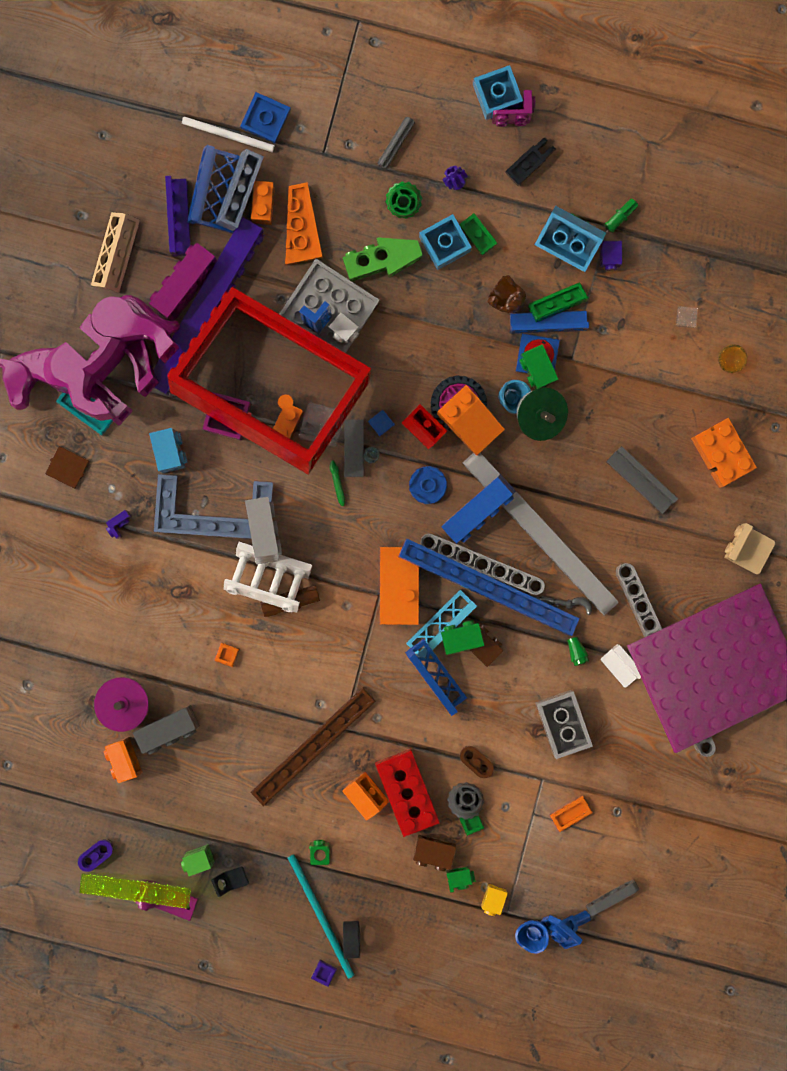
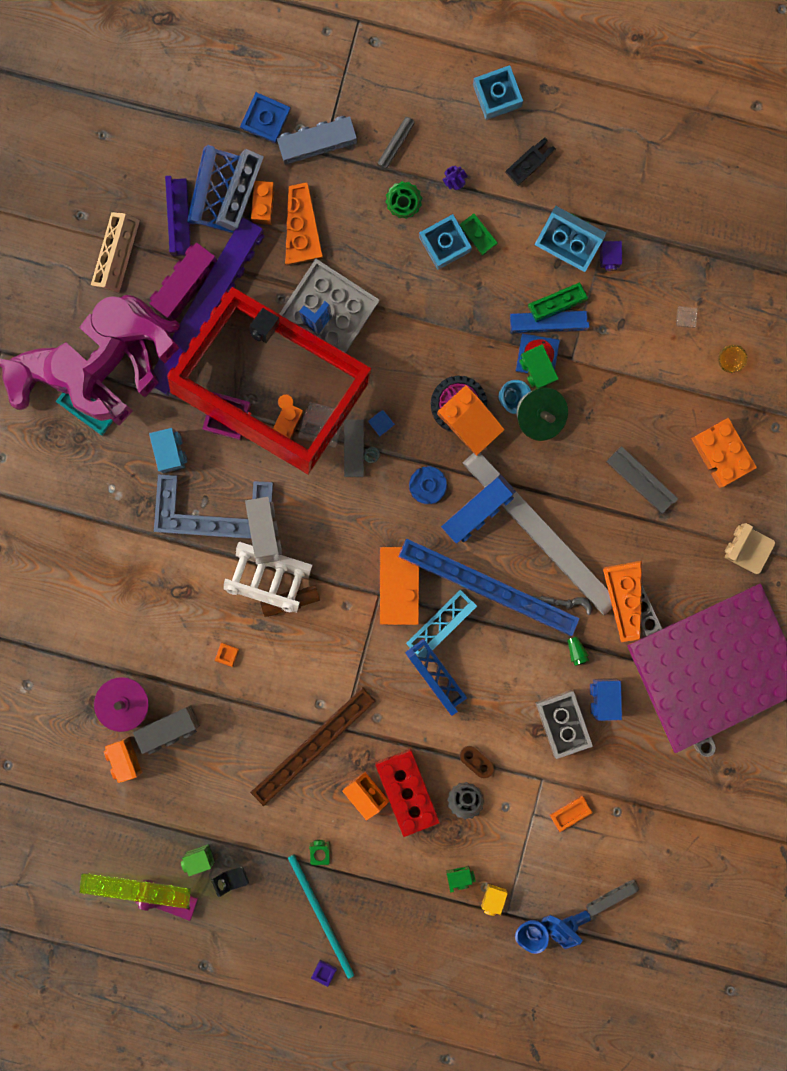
reddish brown piece [45,446,89,489] -> none
dark purple plate [78,839,113,872] -> none
dark purple bracket [106,510,132,539] -> none
white piece [182,117,275,153] -> none
white brick [329,313,359,344] -> none
green piece [329,460,345,506] -> none
bright green brick [342,237,423,282] -> none
black tyre [343,921,360,959] -> none
red brick [401,404,447,450] -> none
reddish brown brick [413,835,456,871] -> none
light grey beam [420,534,545,595] -> none
green brick [441,620,484,655] -> none
green tile [459,815,484,836] -> none
reddish brown brick [469,624,503,667] -> none
reddish brown hair [487,275,526,314] -> none
magenta bracket [492,90,536,127] -> none
white panel [601,644,641,688] -> none
green axle [604,199,639,233] -> none
none -> black brick [250,308,279,343]
none -> sand blue brick [277,116,357,165]
none -> blue brick [590,679,622,721]
none -> orange wing [603,560,642,642]

